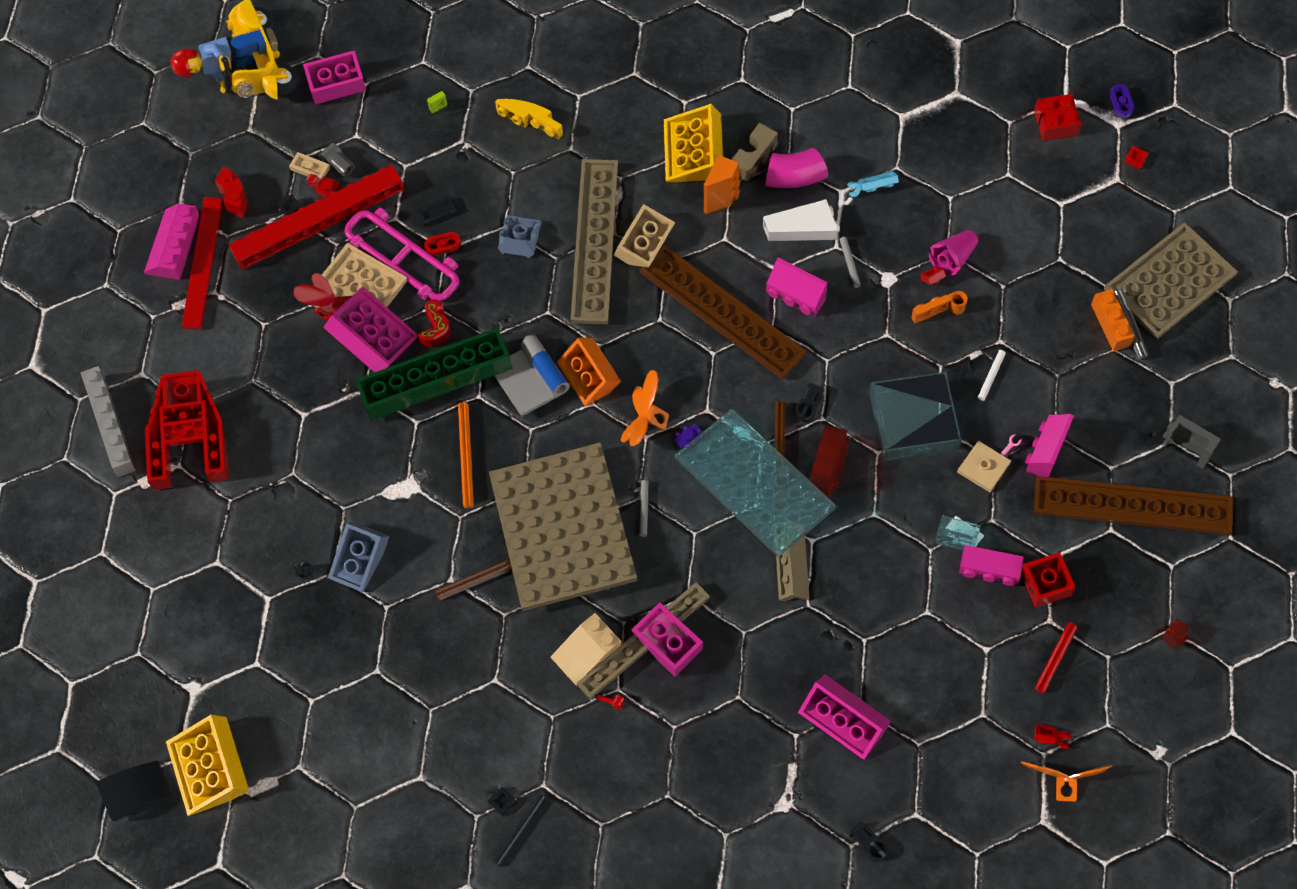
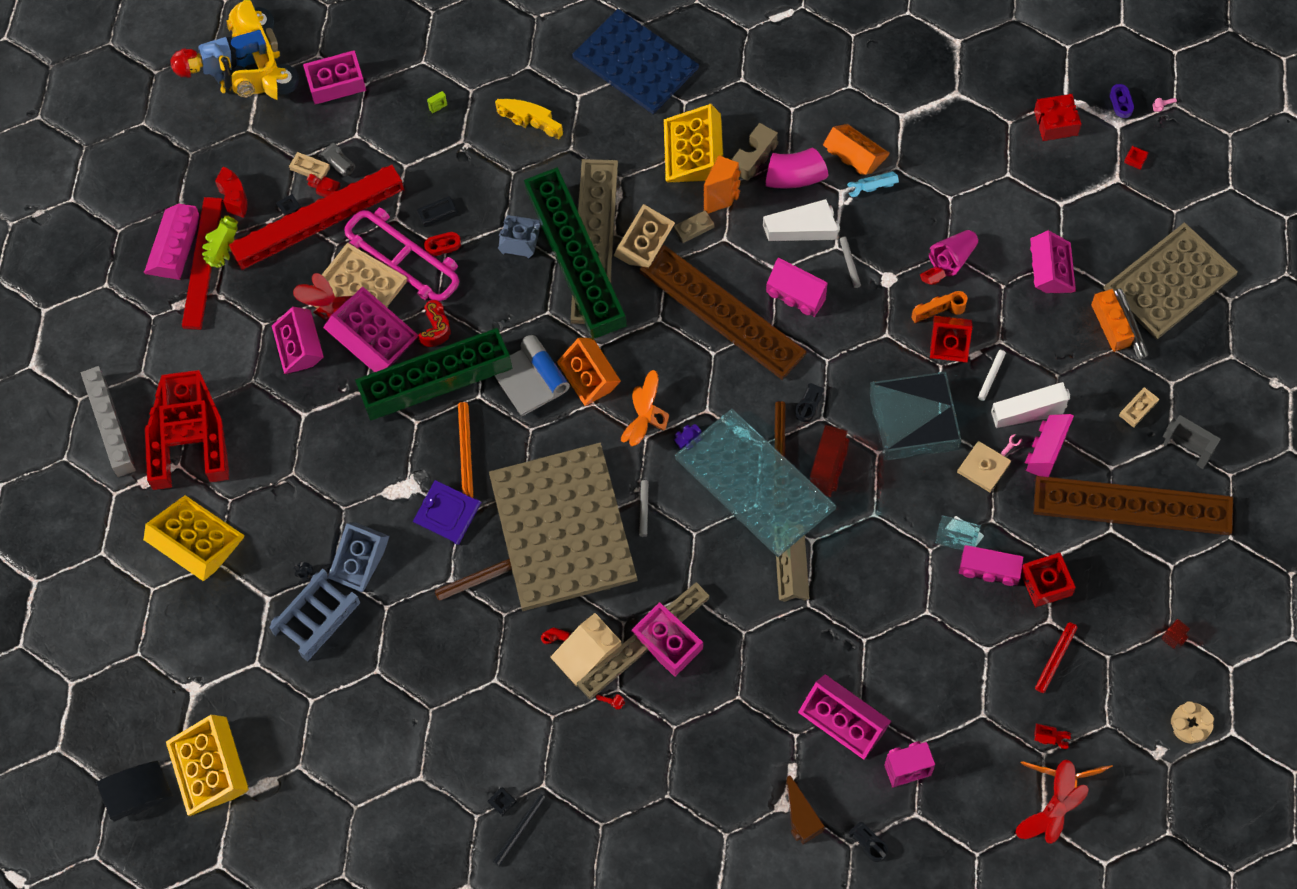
none -> yellow slope [144,495,244,581]
none -> lime plant [202,216,238,268]
none -> sand blue fence [269,569,360,662]
none -> dark pink slope [272,307,323,374]
none -> dark purple container [413,480,482,545]
none -> dark green brick [524,167,627,340]
none -> red arm [541,627,571,644]
none -> dark blue plate [572,9,699,115]
none -> dark tan plate [674,210,714,243]
none -> reddish brown slope [786,775,824,844]
none -> orange slope [823,124,890,175]
none -> dark pink brick [884,741,935,788]
none -> red slope [930,316,972,362]
none -> white slope [991,382,1070,428]
none -> red piece [1015,760,1089,844]
none -> dark pink slope [1030,230,1076,293]
none -> tan plate [1119,387,1159,427]
none -> bright pink hand [1152,98,1177,112]
none -> tan plate [1171,702,1214,744]

